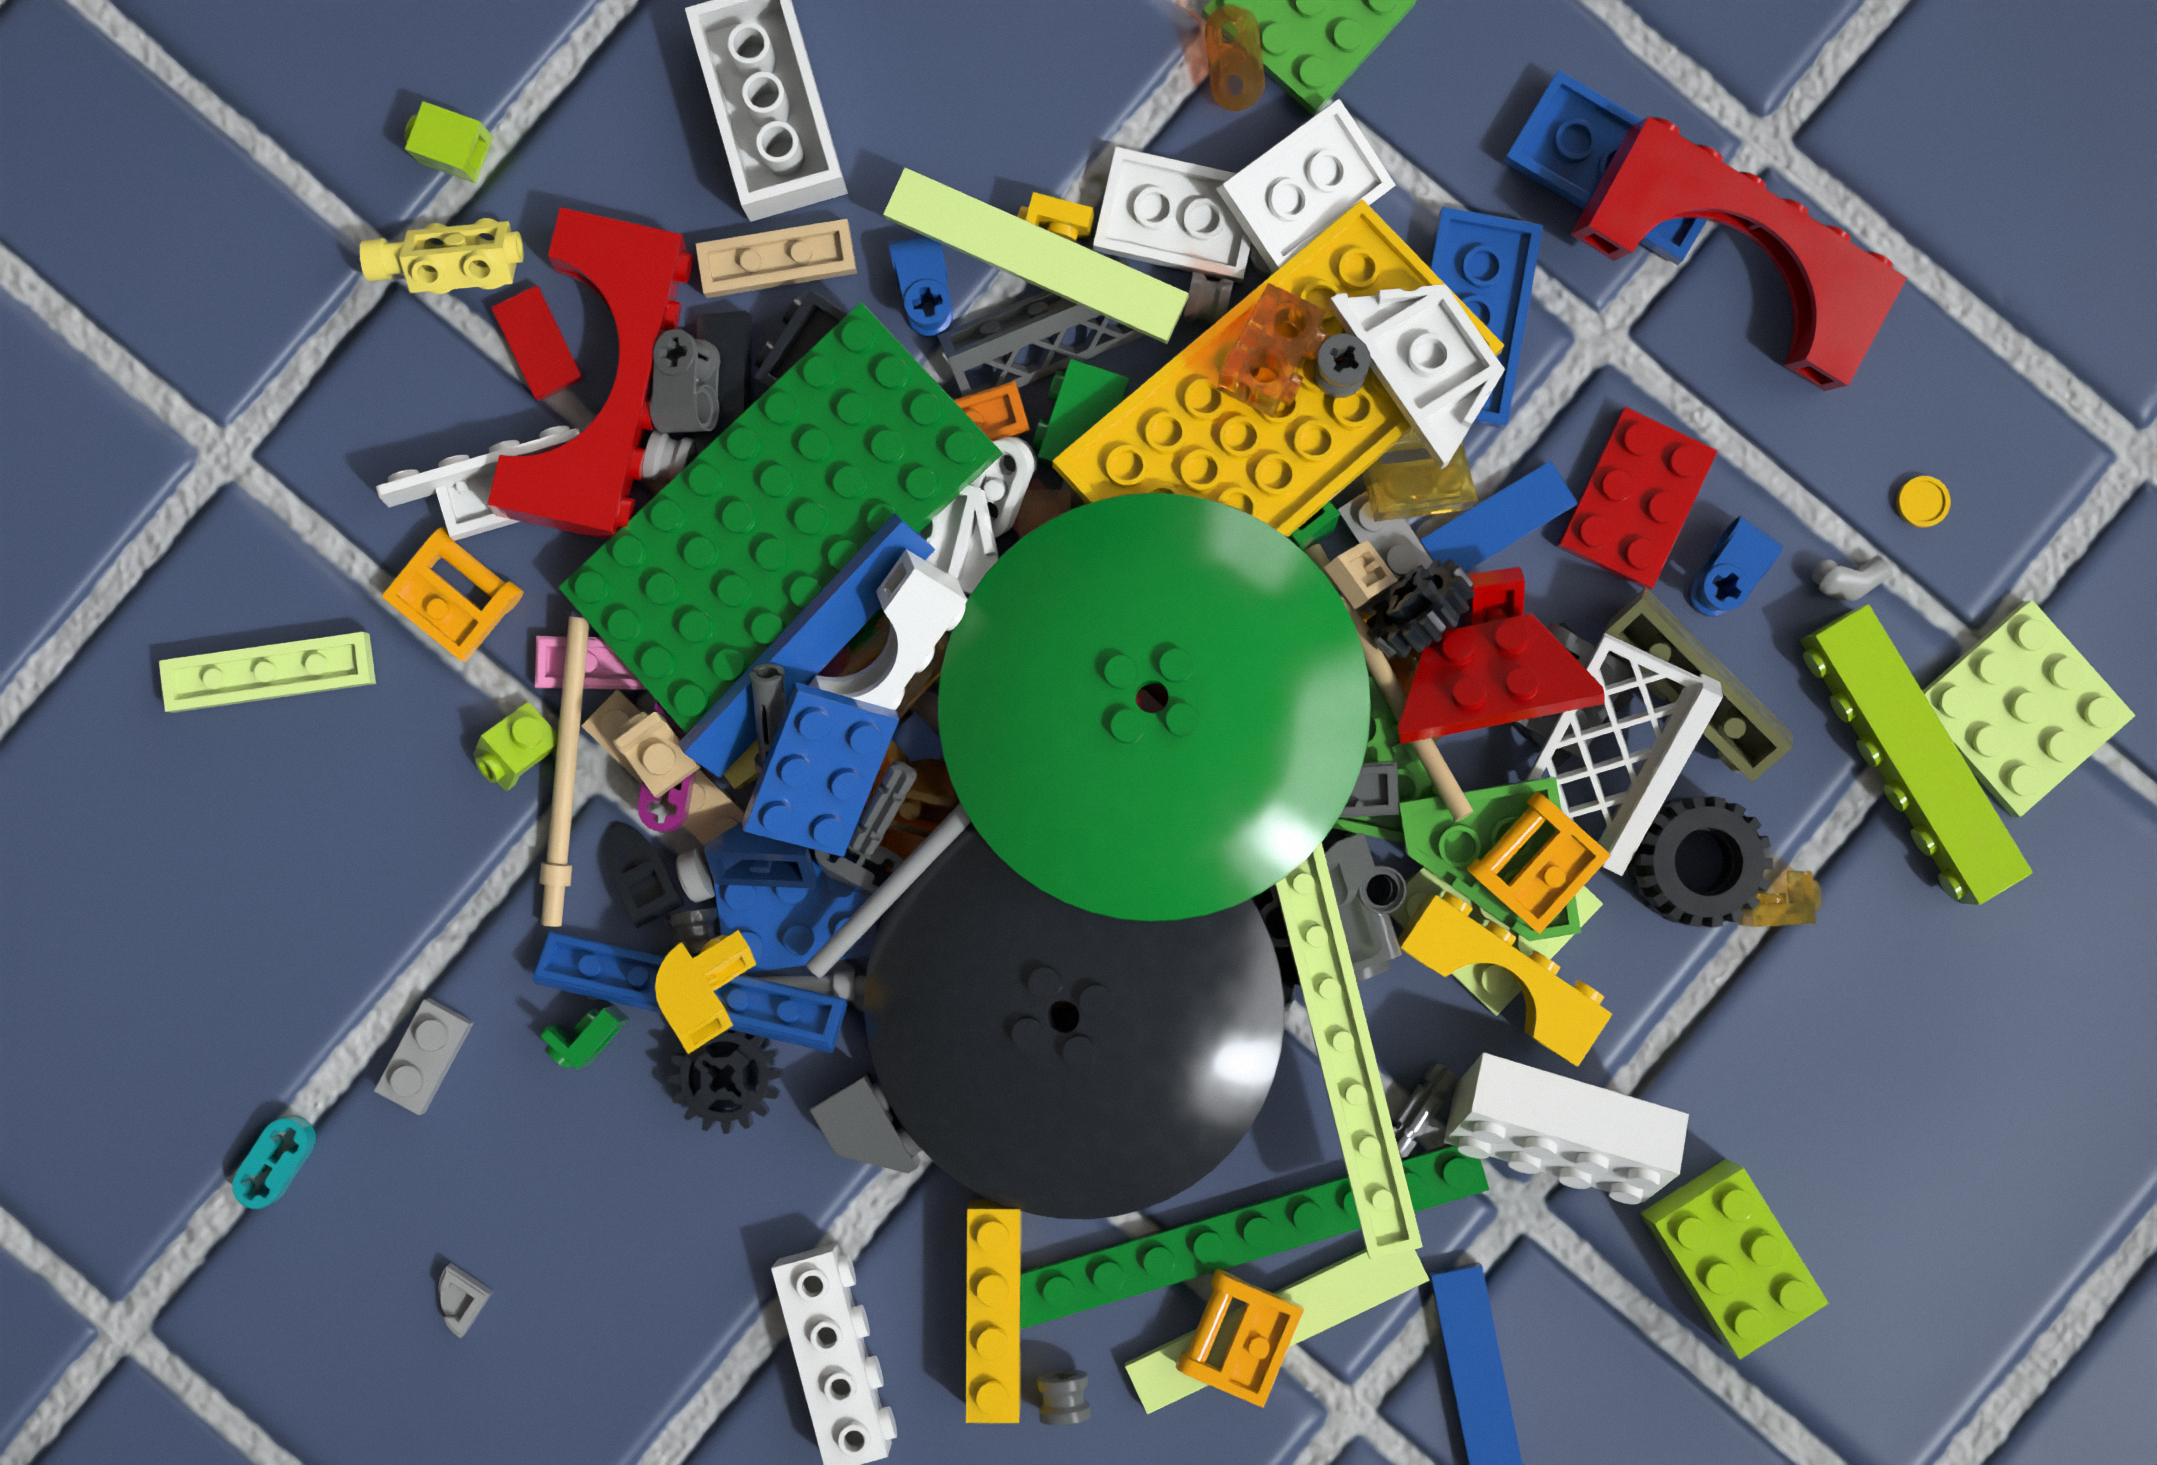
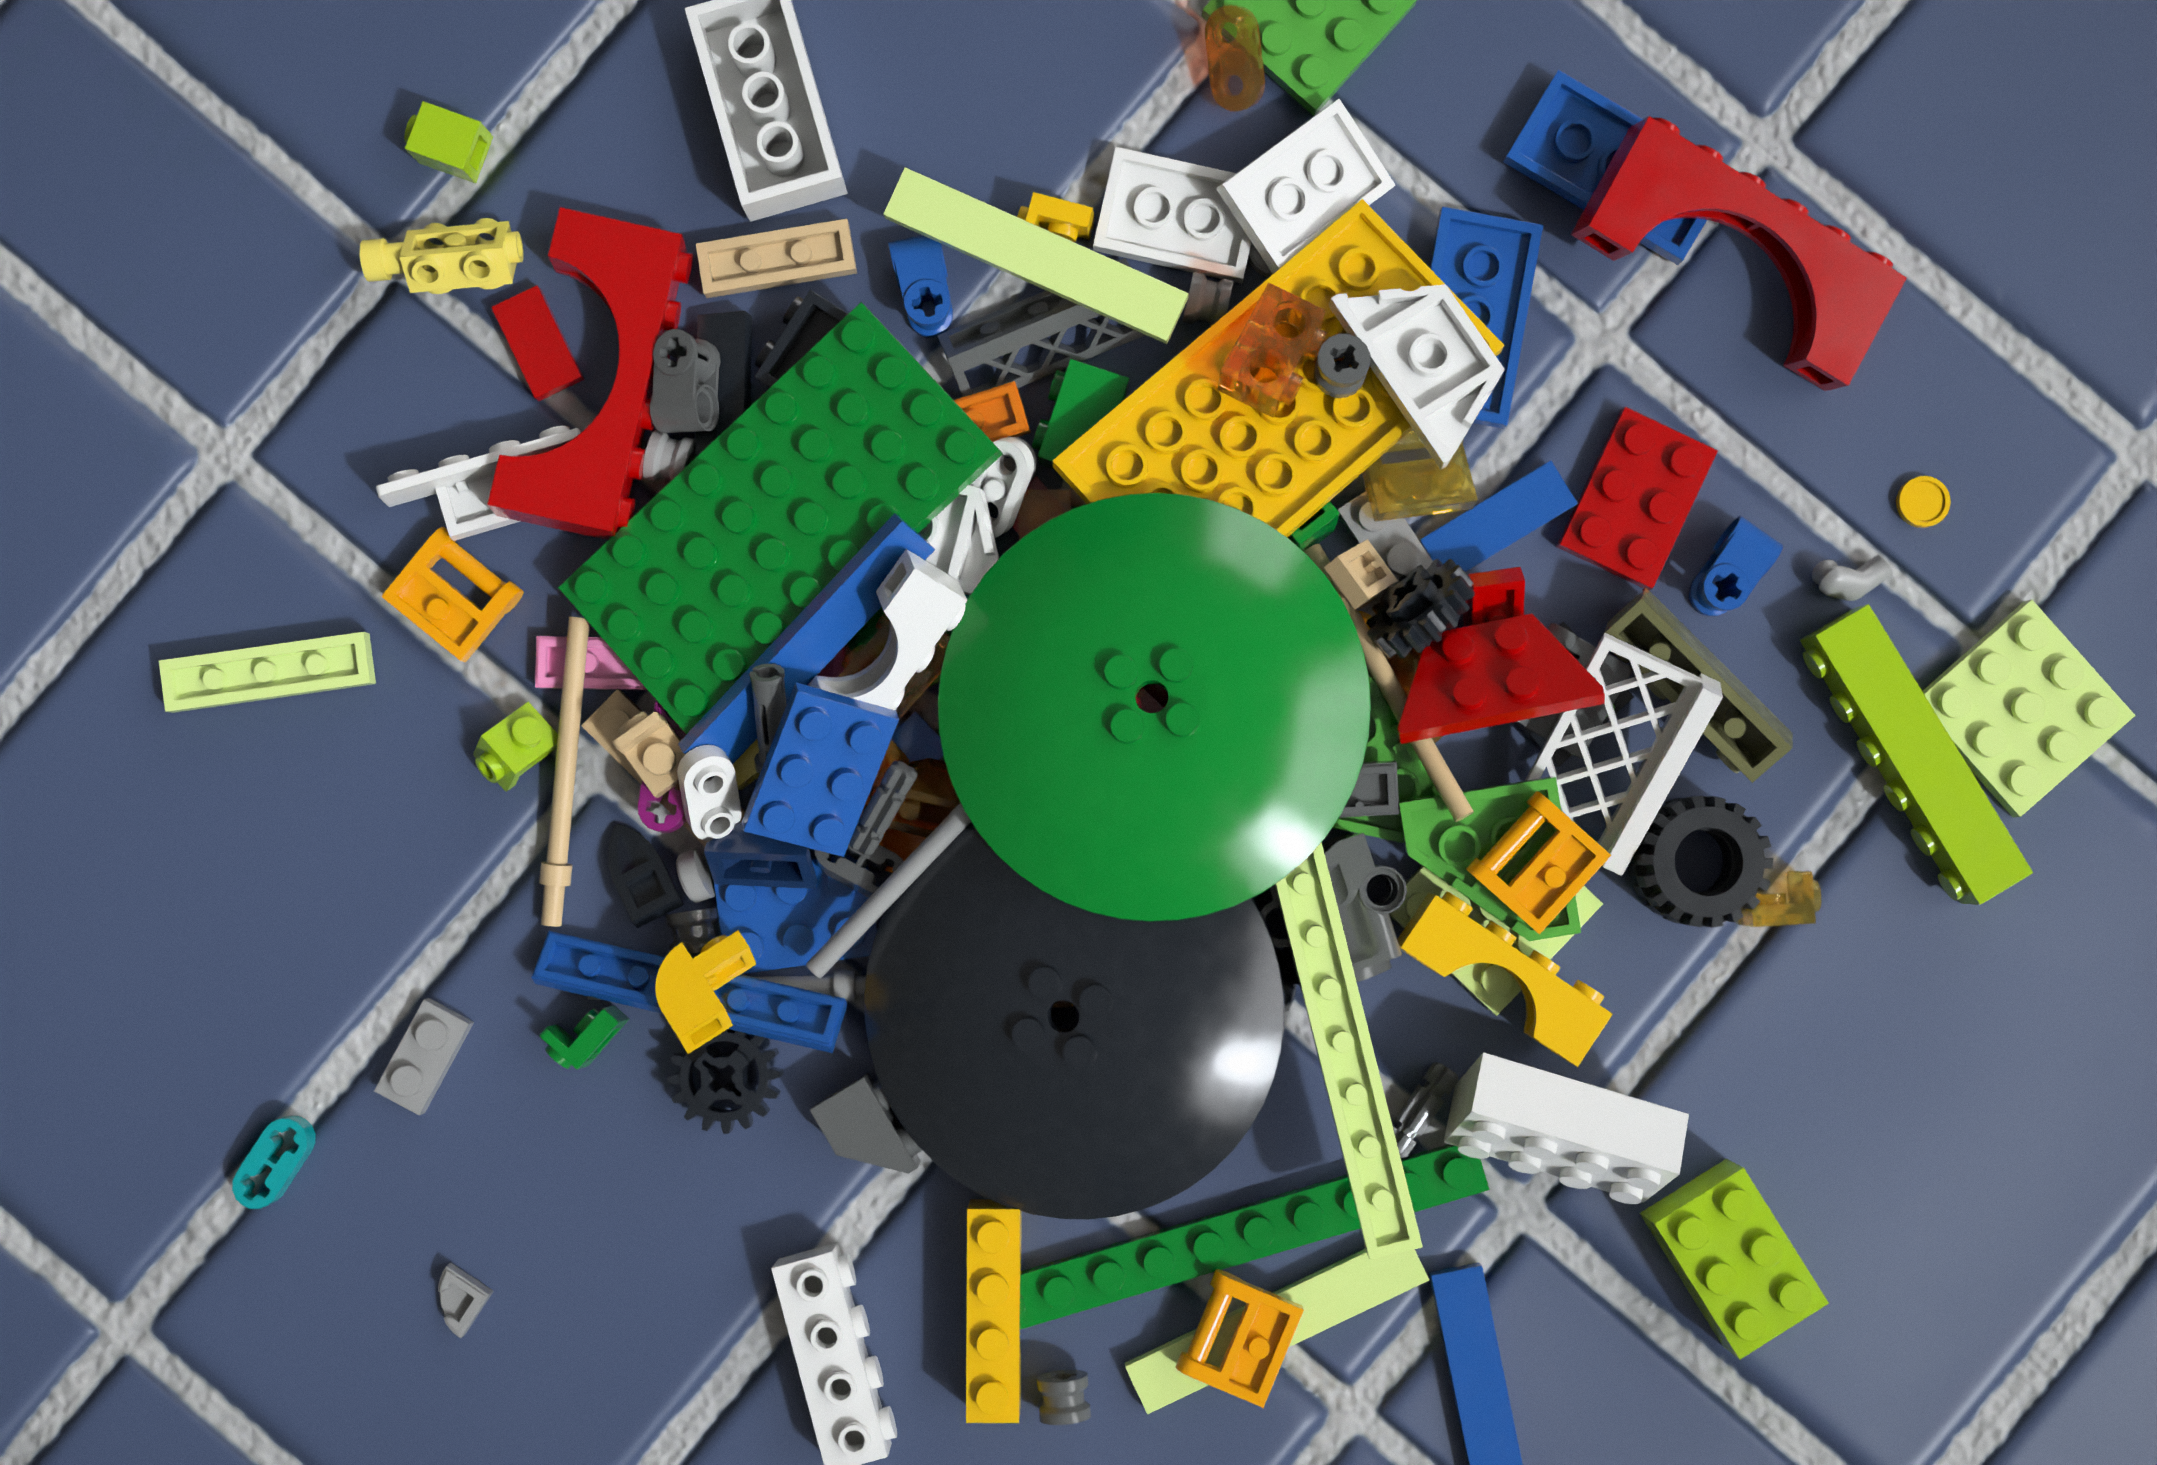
none -> white plate [677,745,742,841]

